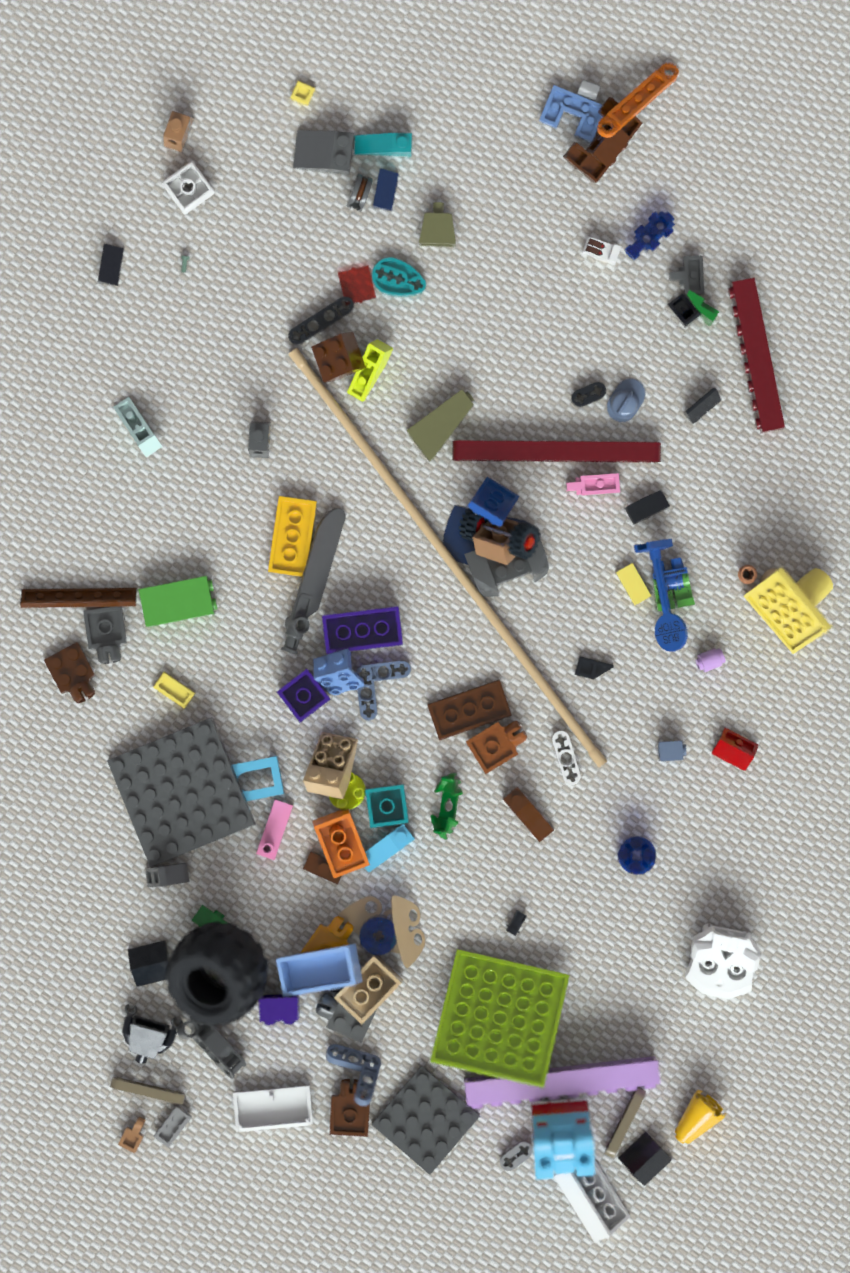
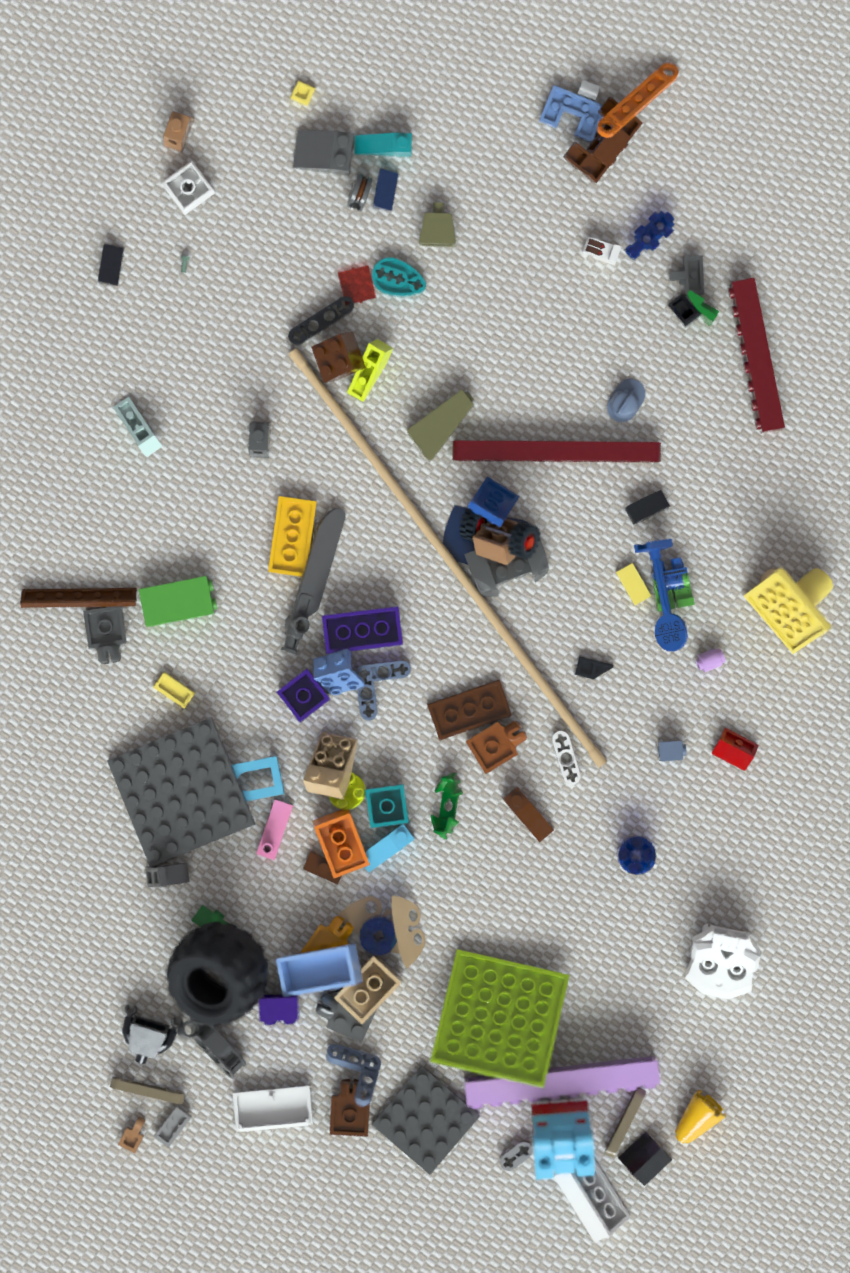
reddish brown plate [44,642,96,703] -> none
black slope [128,940,170,987] -> none
black pin [506,910,527,936] -> none
bright pink hinge [566,473,620,496] -> none
black beam [571,382,606,408] -> none
black slope [684,388,721,424] -> none
nougat cone [738,565,757,584] -> none

